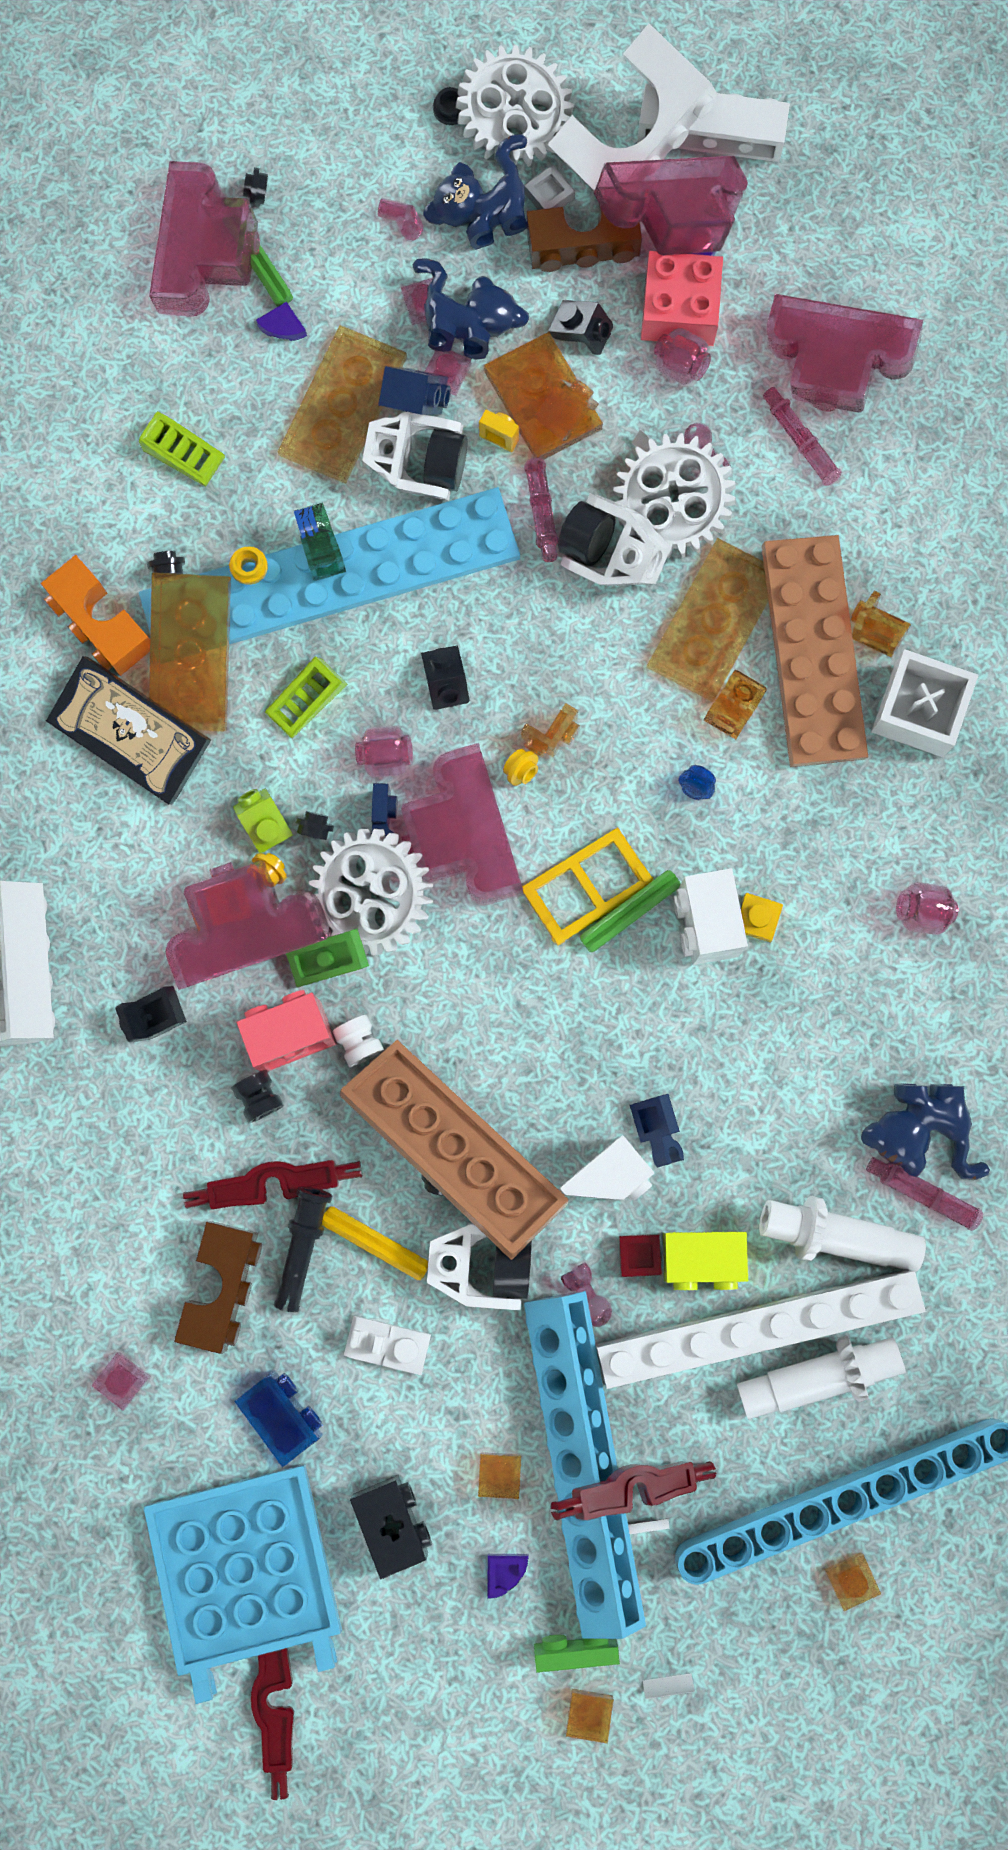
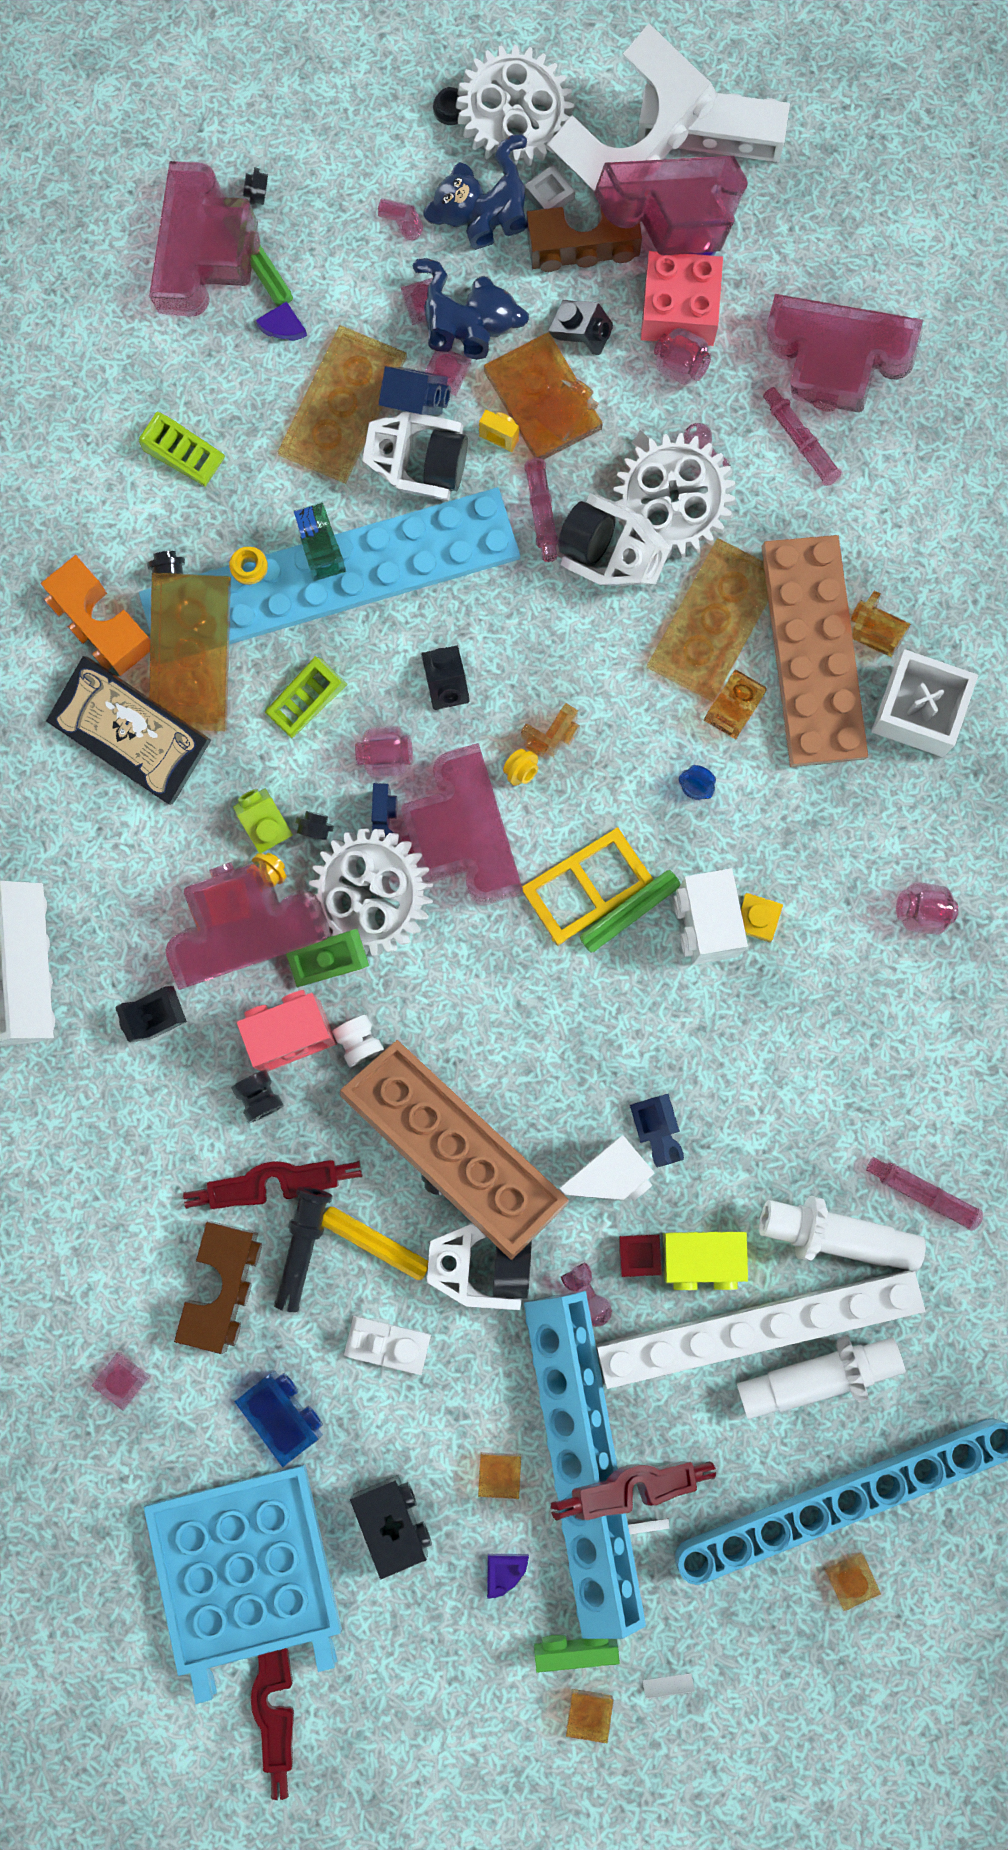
dark blue animal [861,1083,990,1180] -> none

